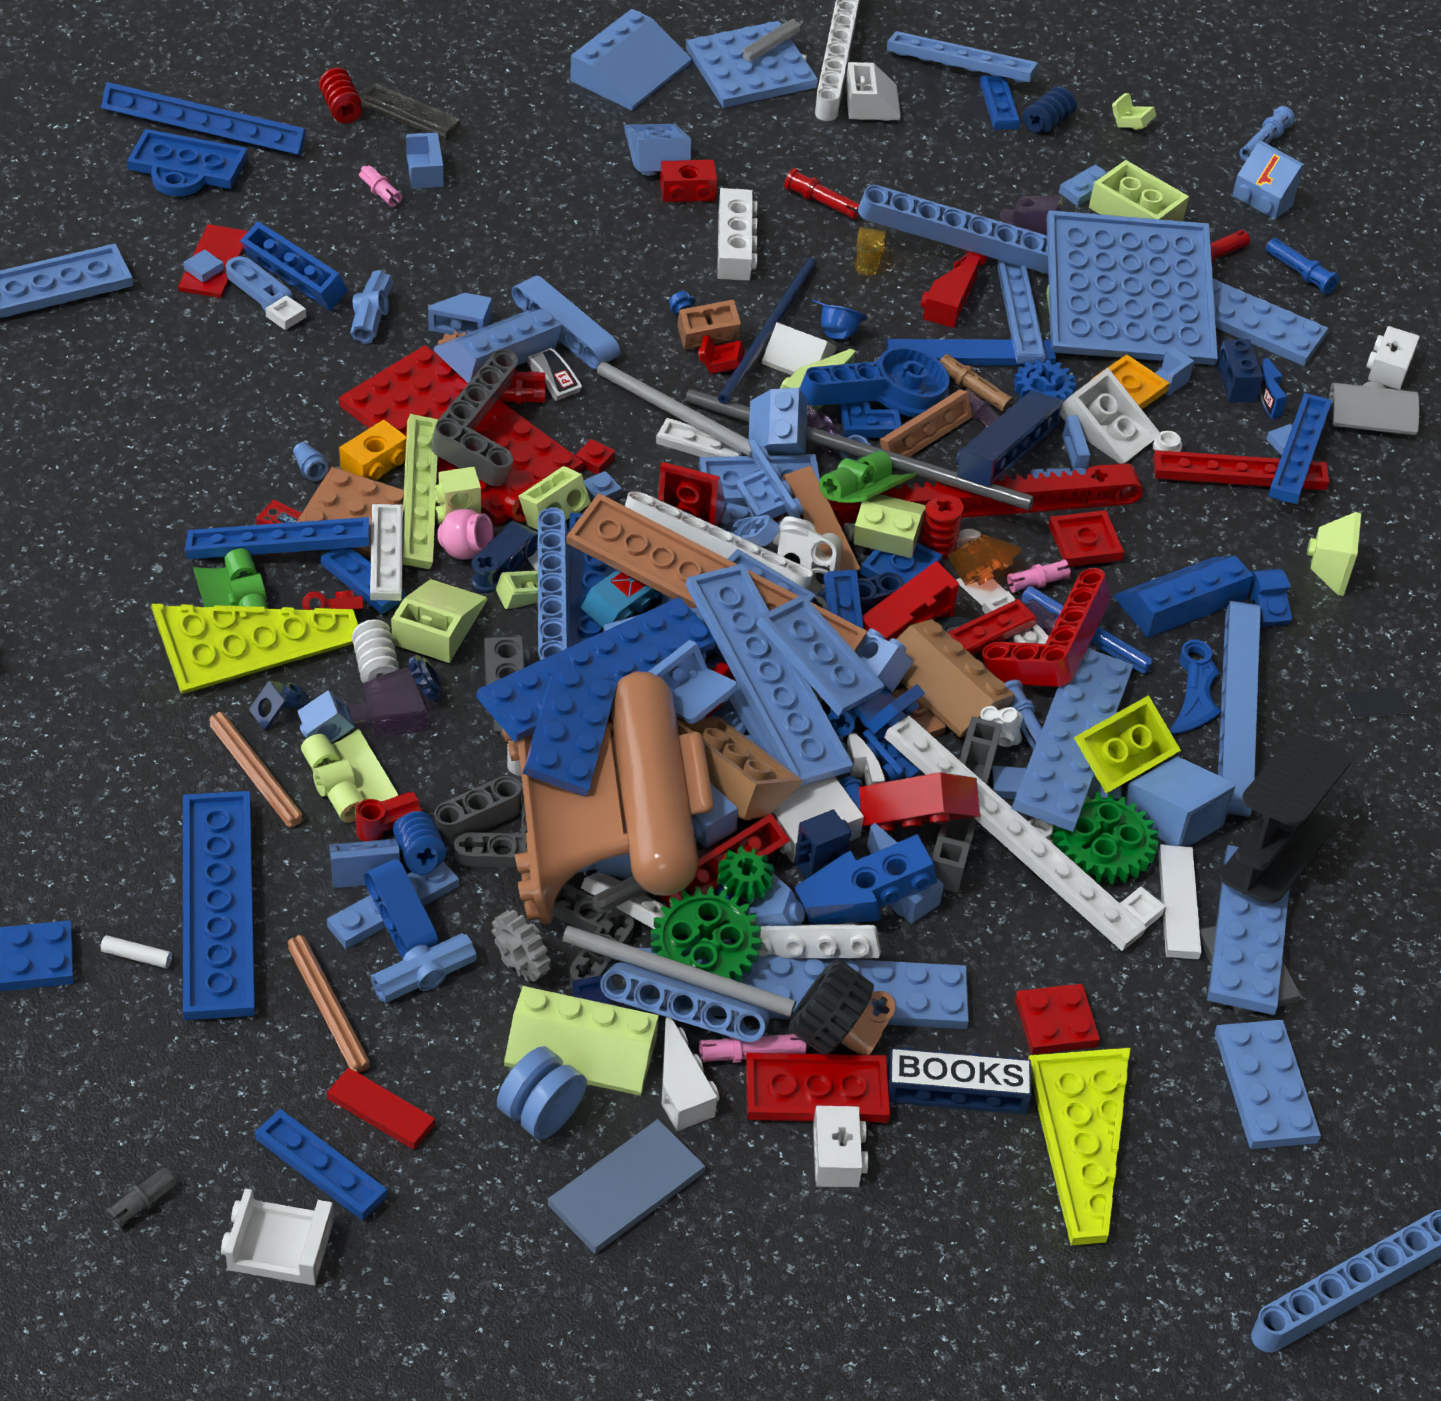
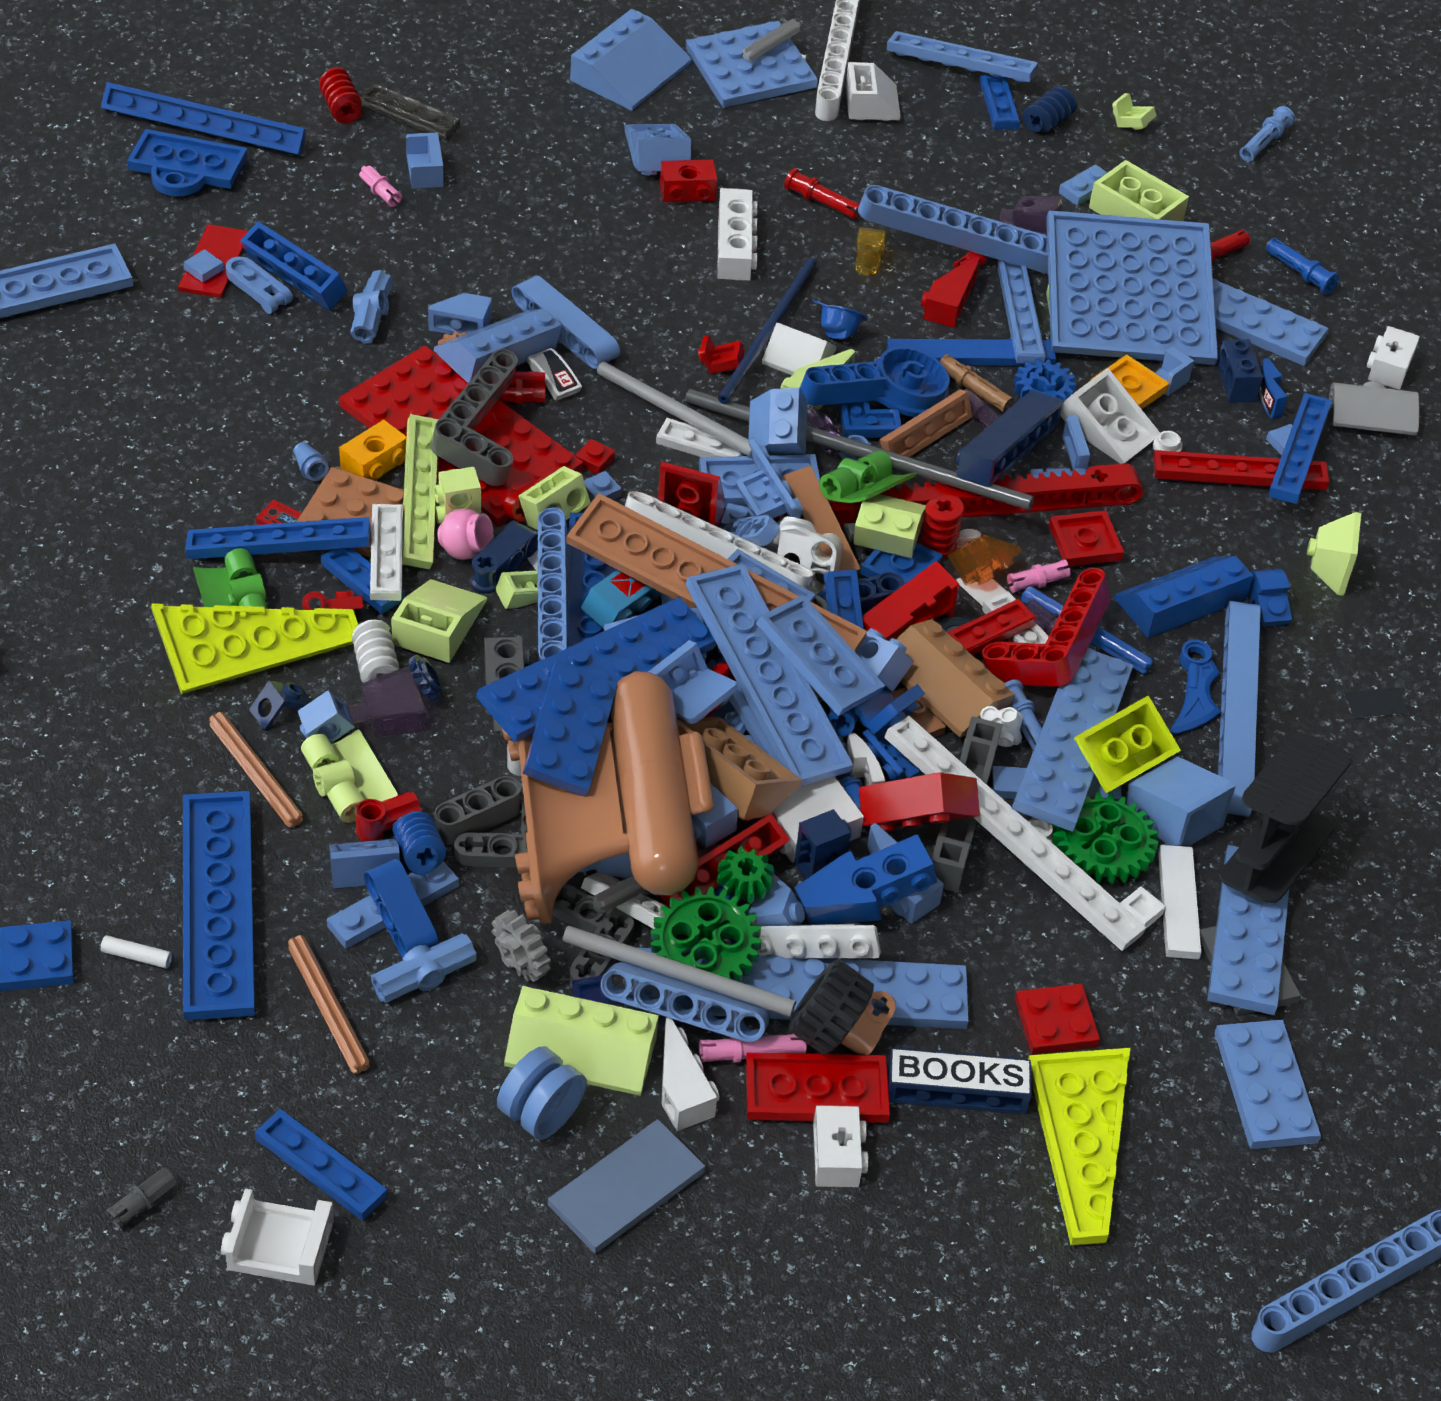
white plate [265,295,306,330] -> none
red tile [327,1067,435,1150] -> none
blue plate [669,291,696,315] -> none
nougat brick [677,299,741,350] -> none
medium blue slope [1232,140,1304,219] -> none

